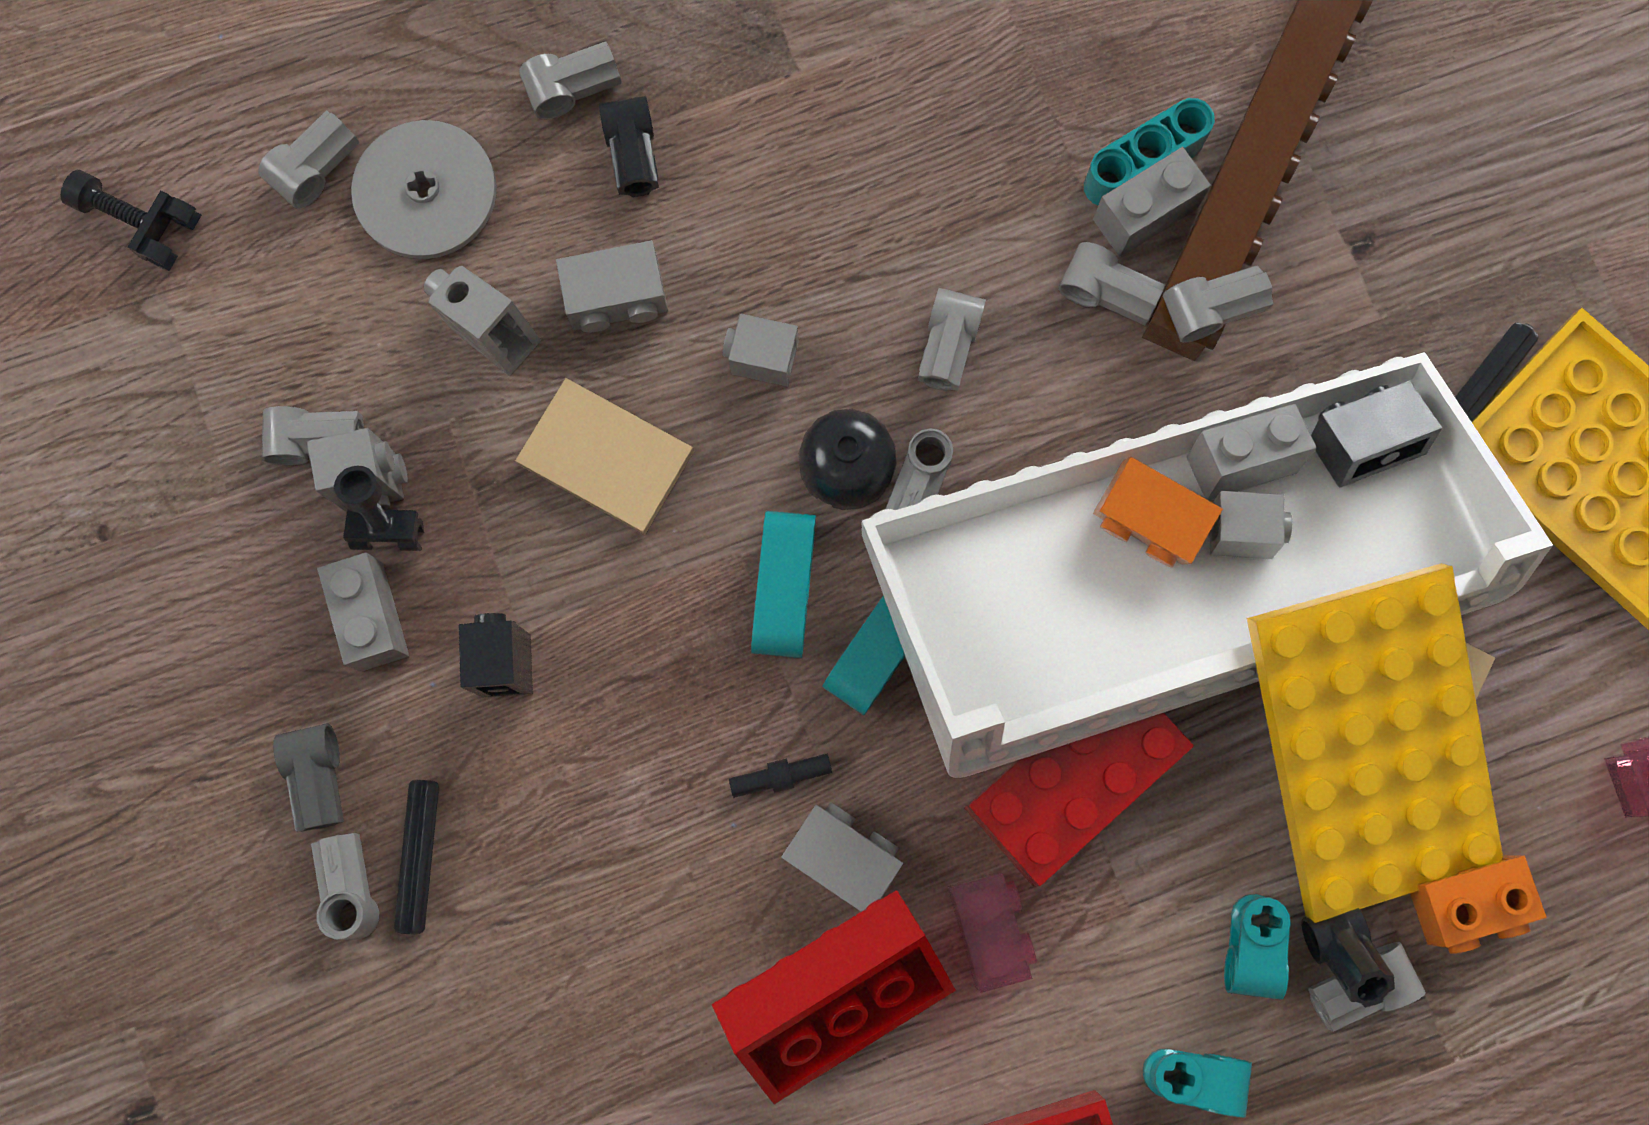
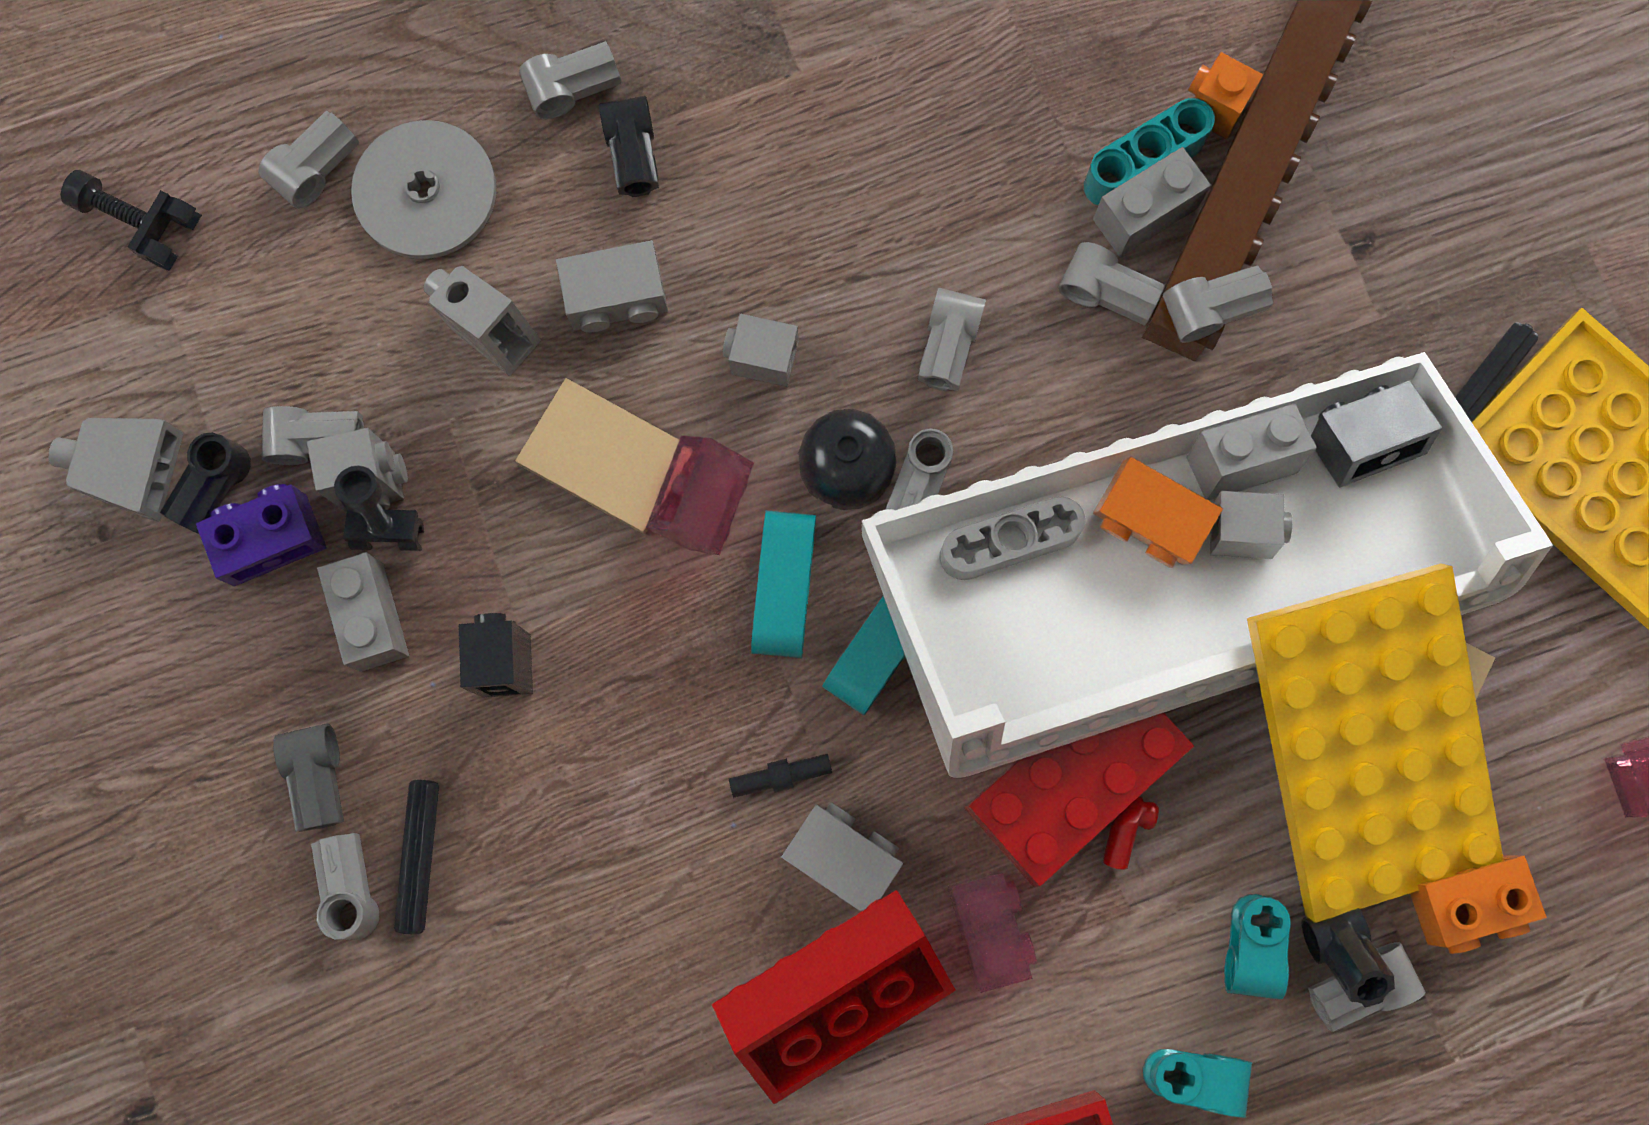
none -> light grey torso [49,418,184,522]
none -> black piece [160,432,251,534]
none -> dark purple brick [196,484,327,587]
none -> clear pink brick [646,436,754,555]
none -> light grey beam [940,497,1085,580]
none -> red arm [1103,797,1159,870]
none -> orange brick [1188,52,1264,139]

